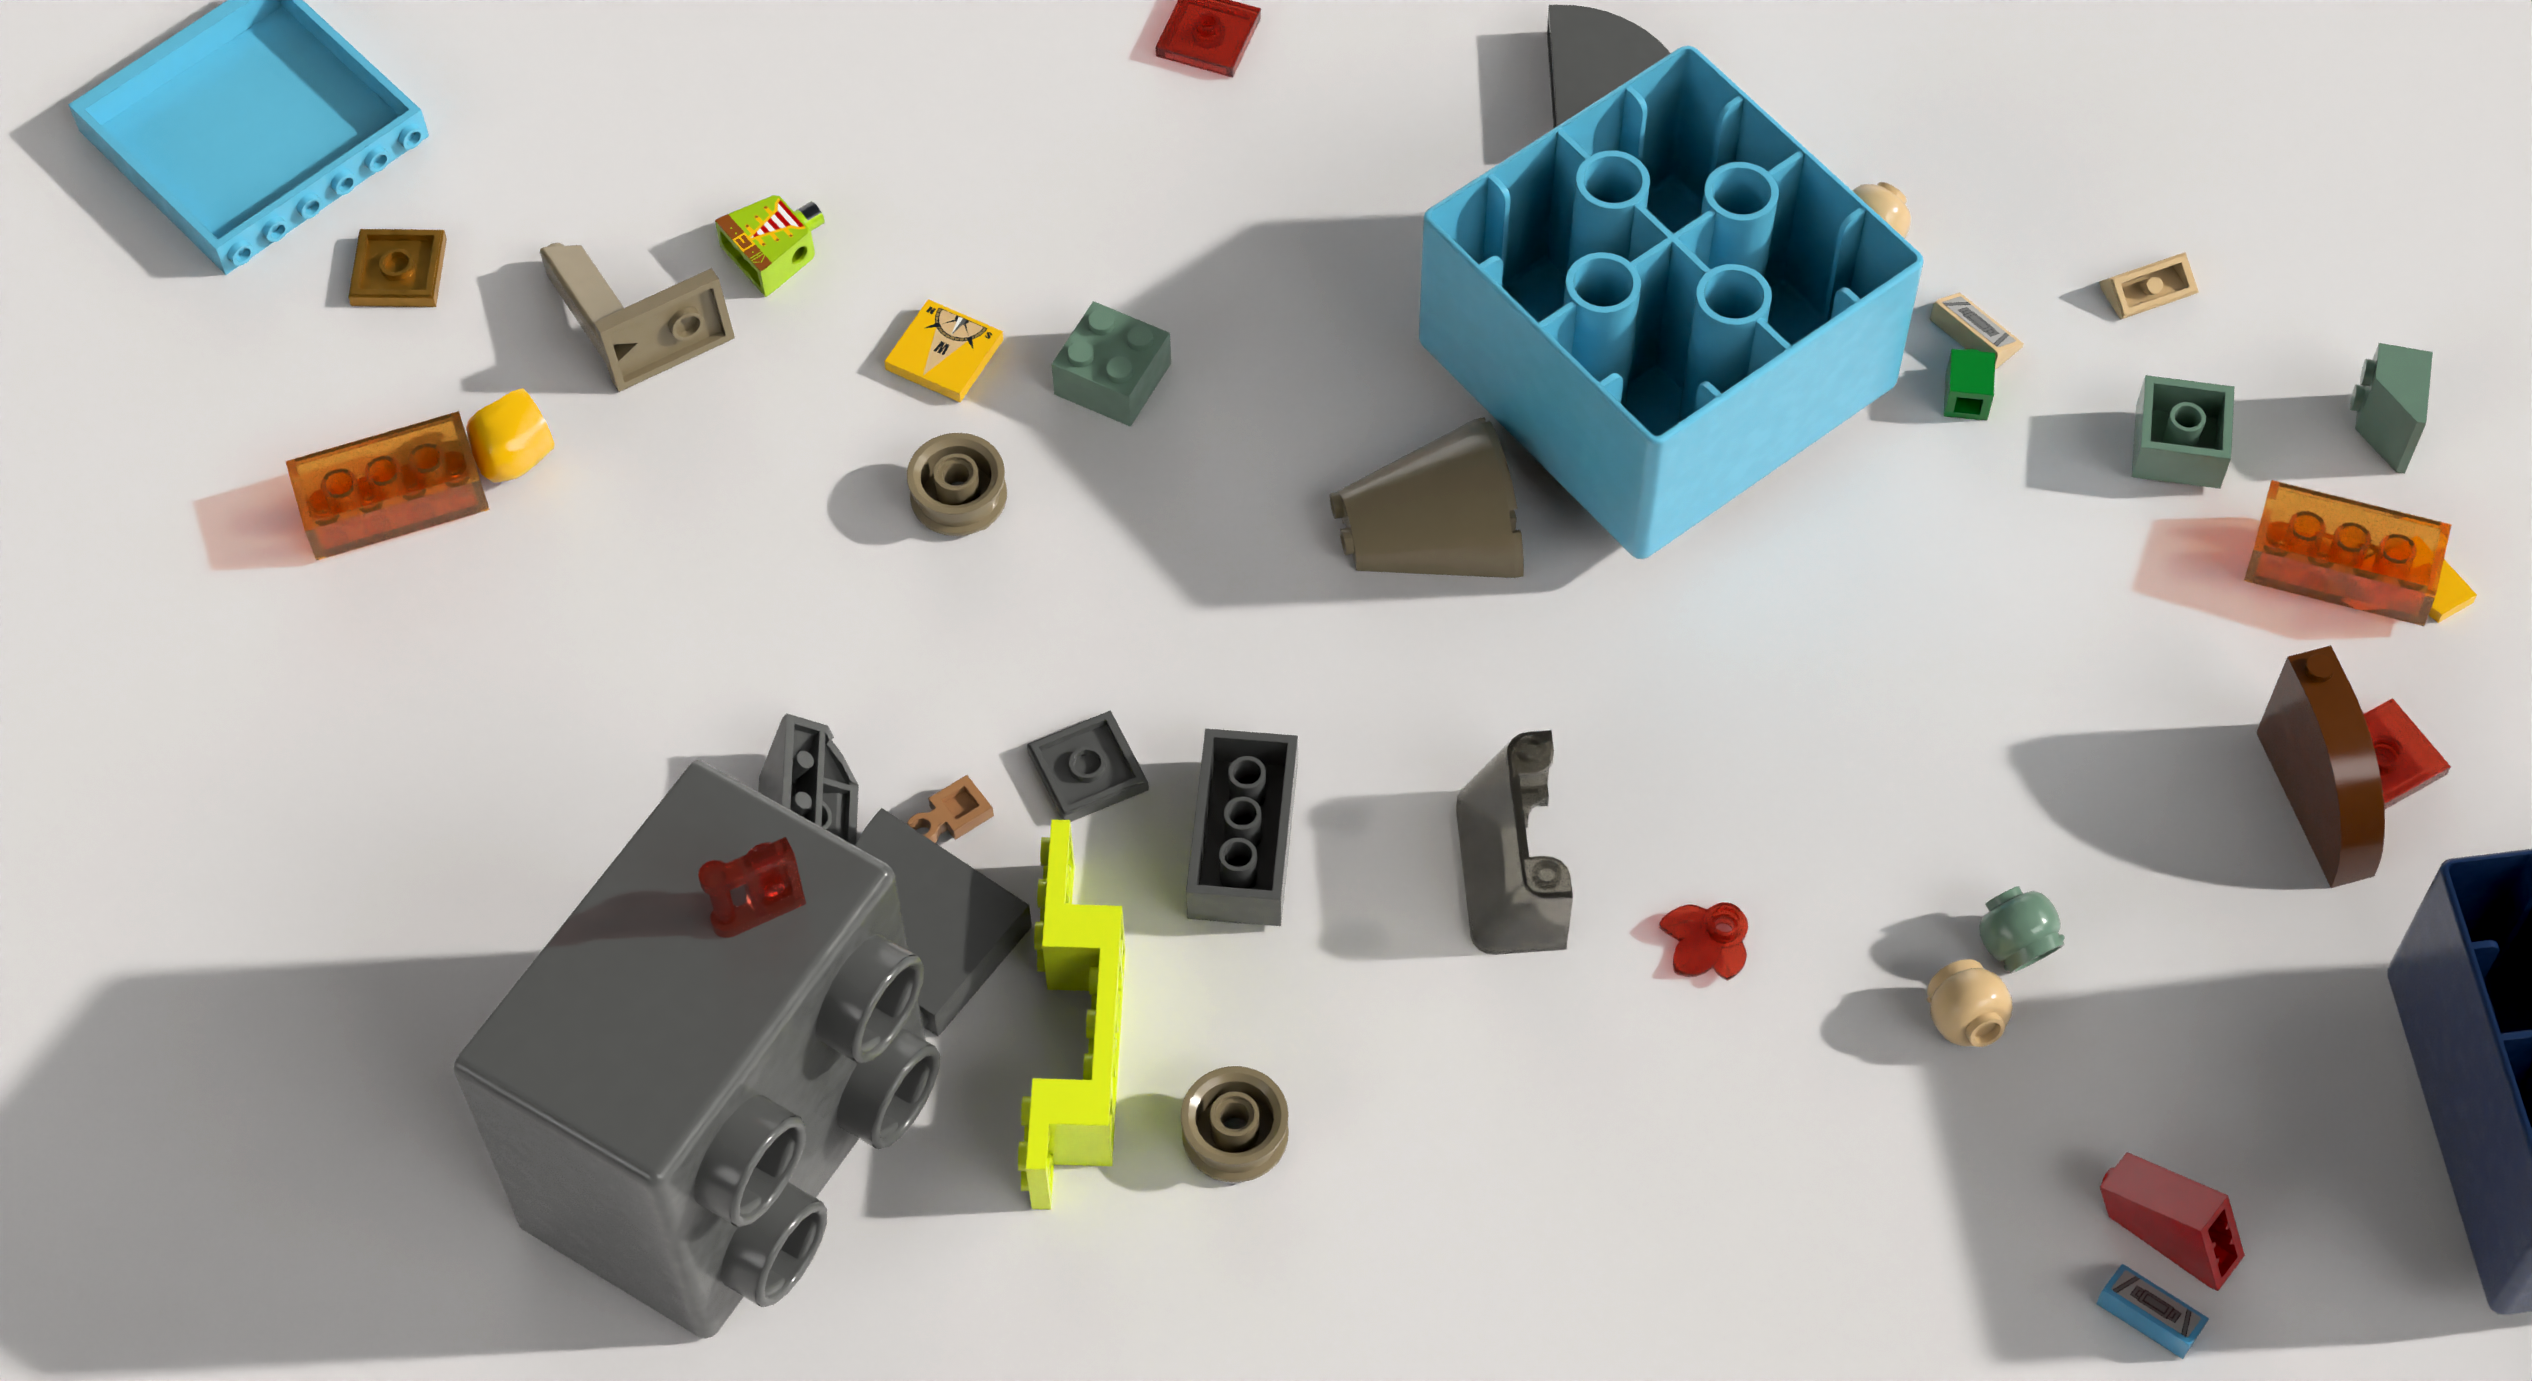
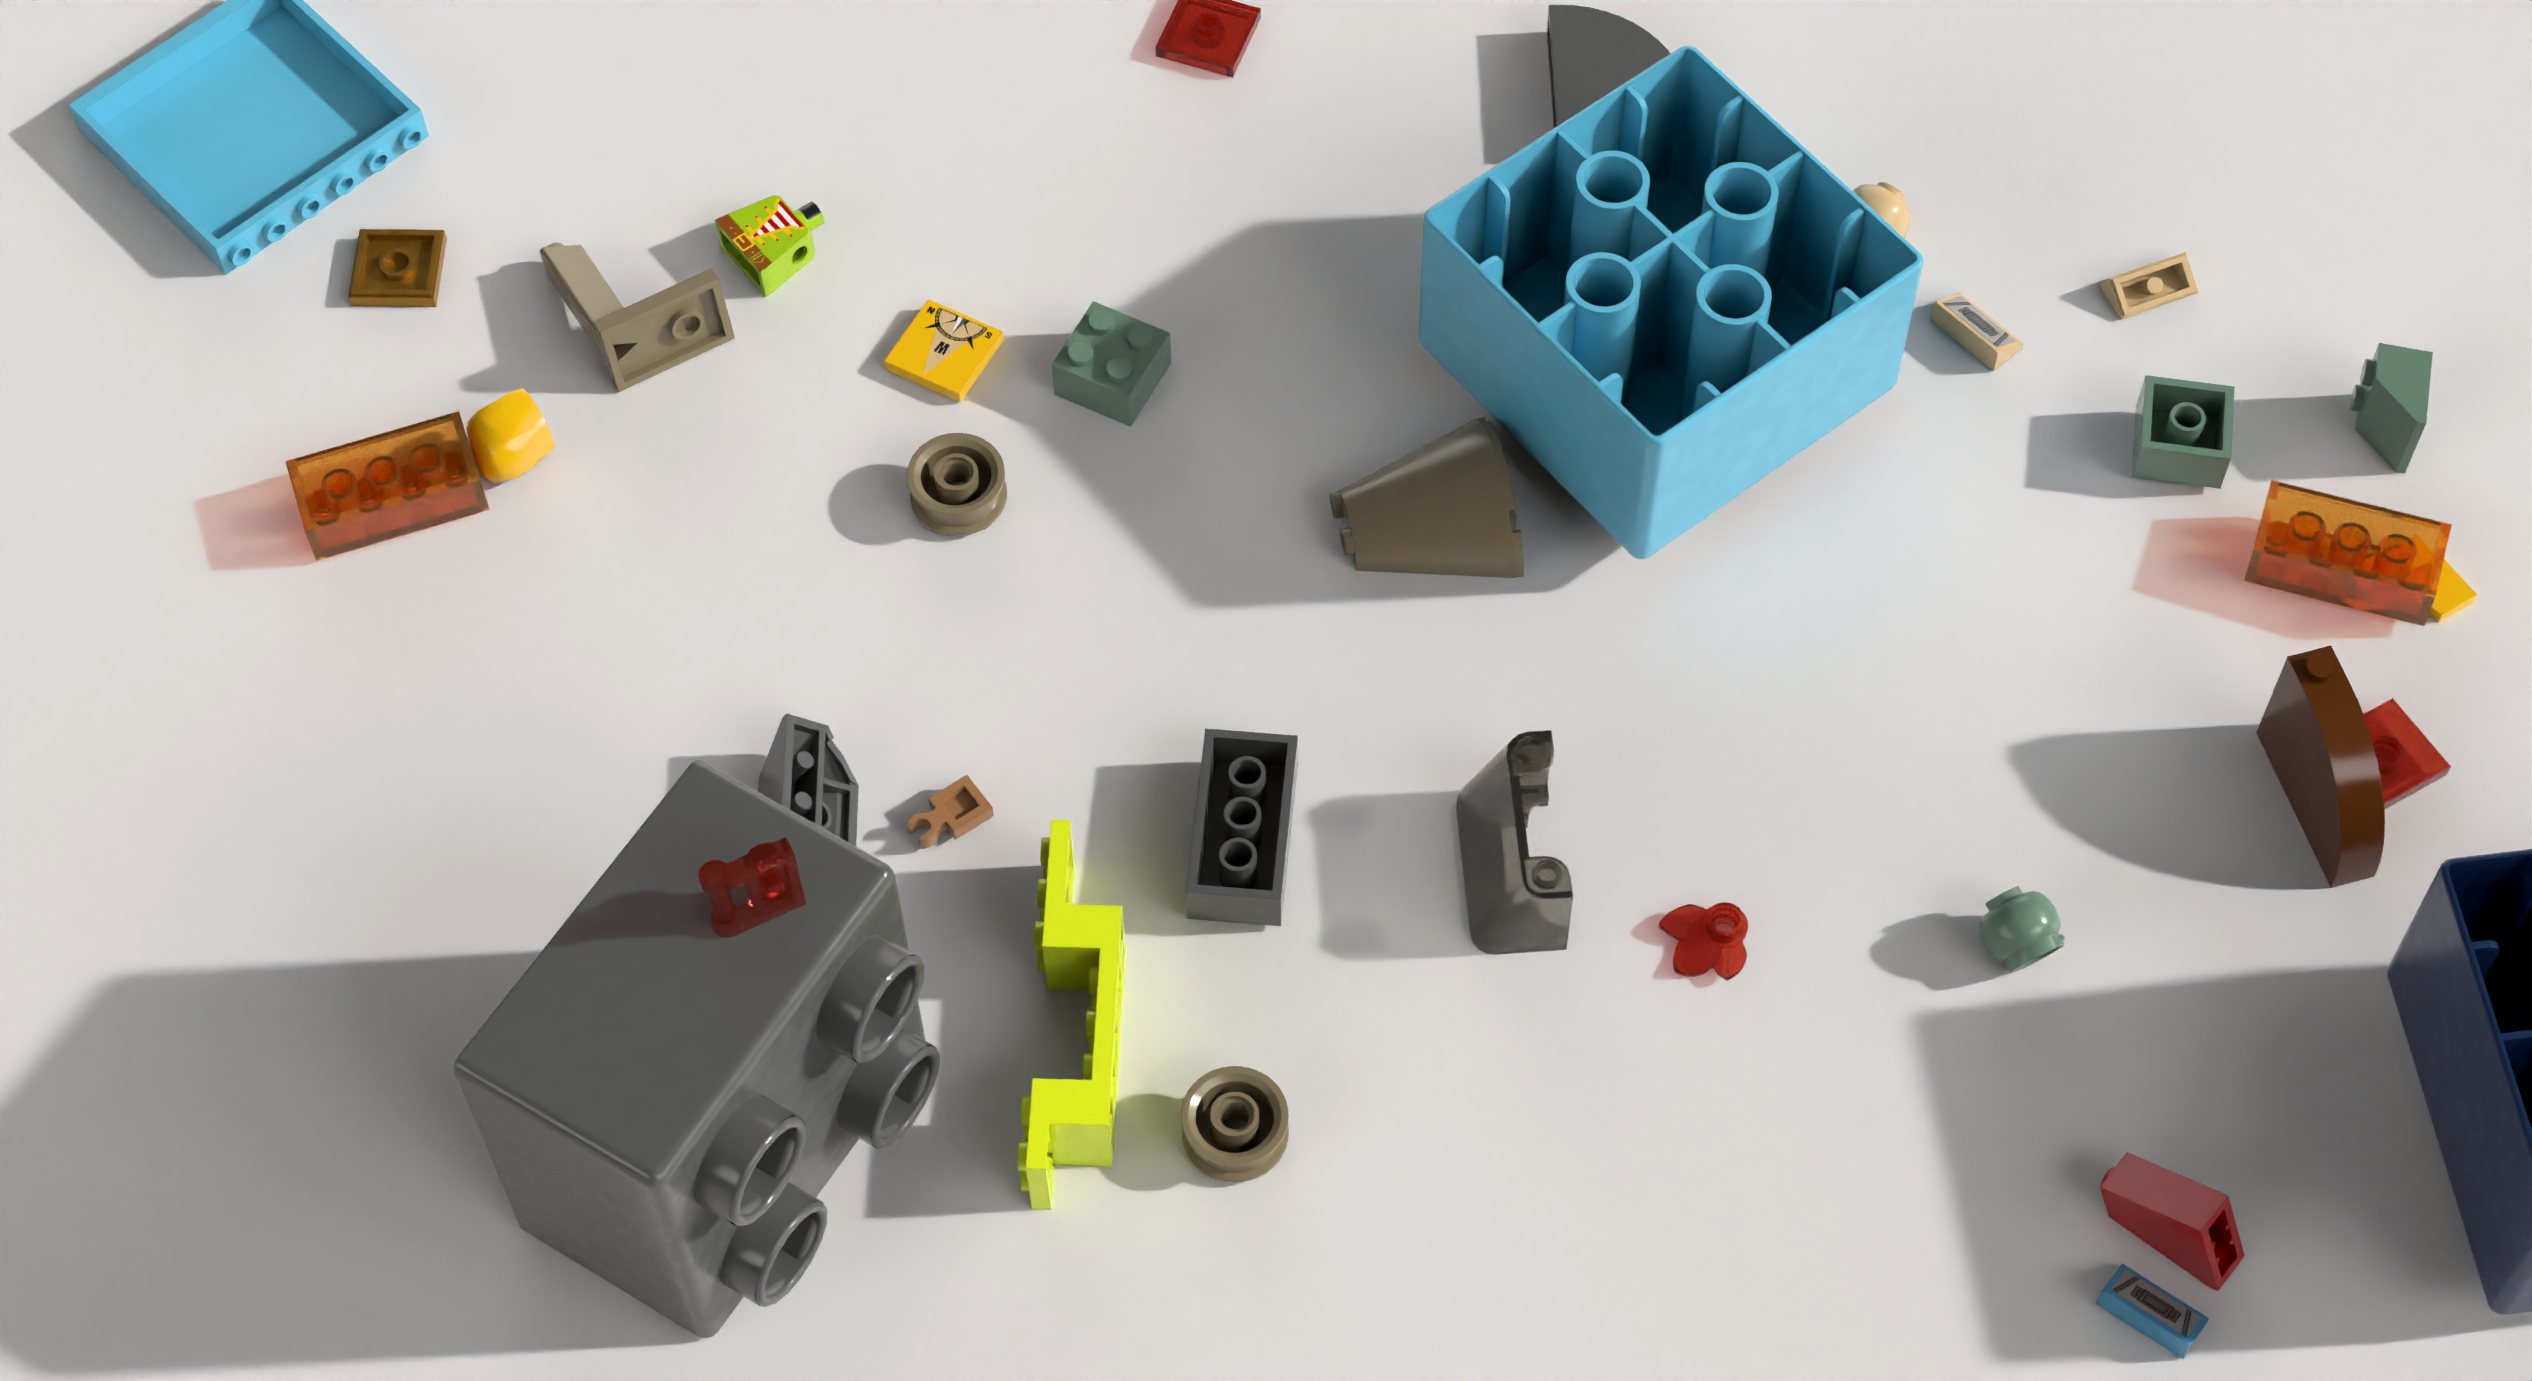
dark grey brick [855,808,1032,1037] -> none
dark grey tile [1027,710,1149,822] -> none
tan piece [1927,959,2013,1047] -> none
green brick [1944,349,1995,421] -> none

